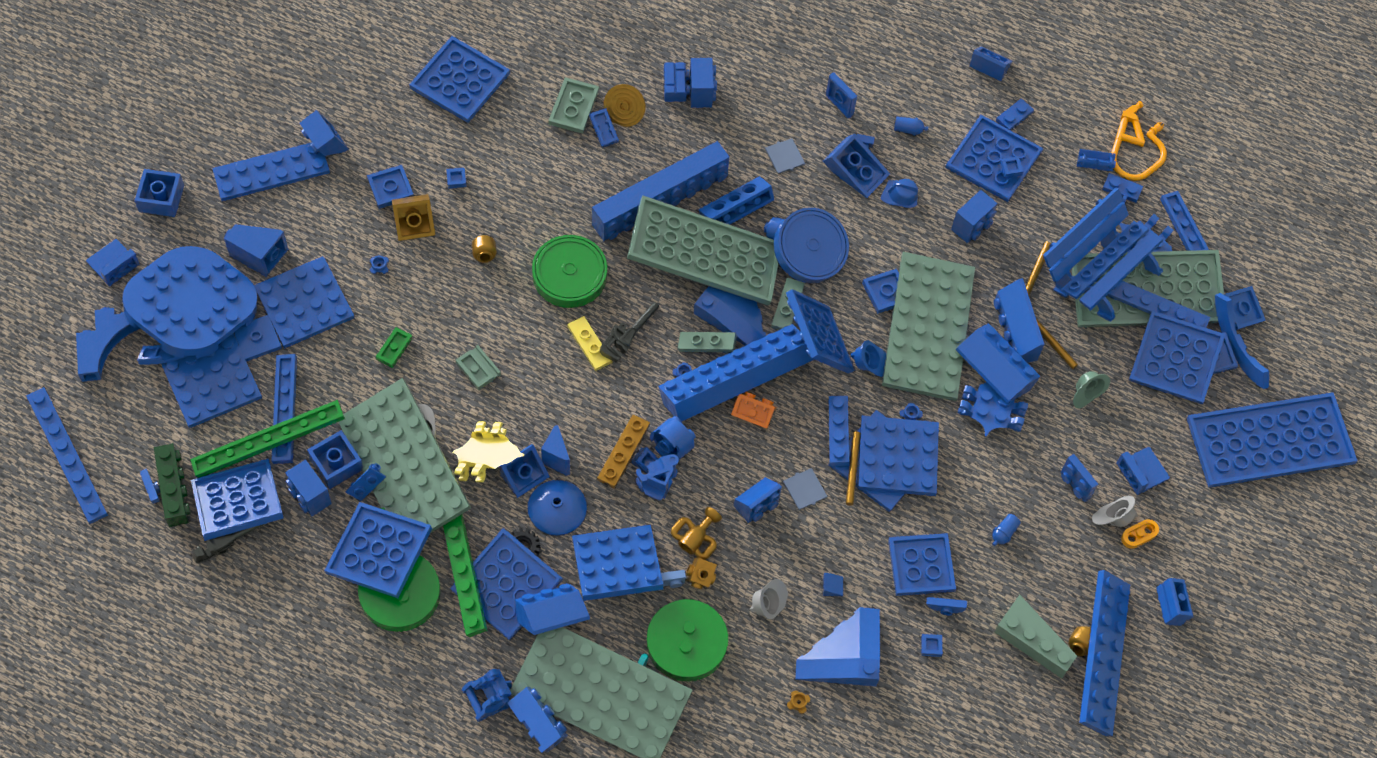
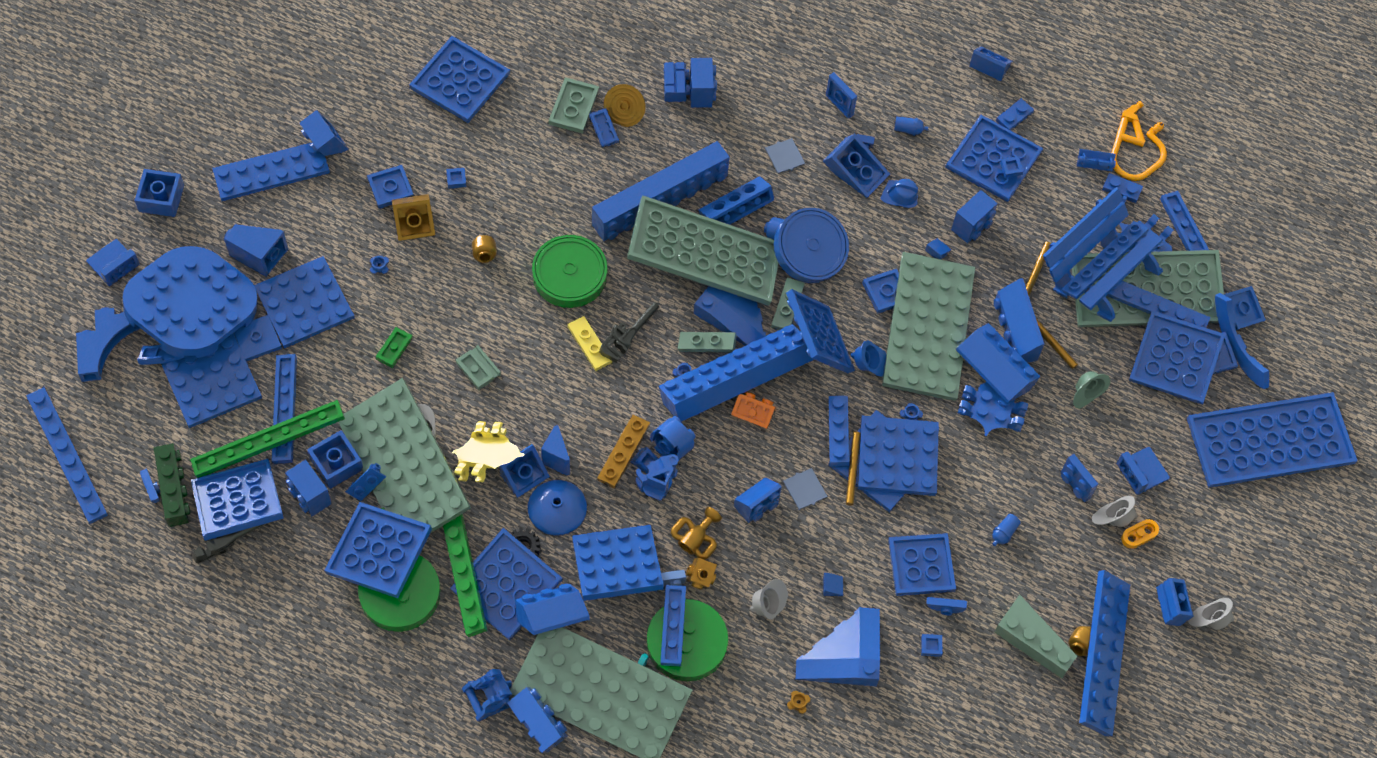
none -> blue plate [661,585,686,666]
none -> blue slope [925,238,951,260]
none -> light grey piece [1188,598,1235,630]

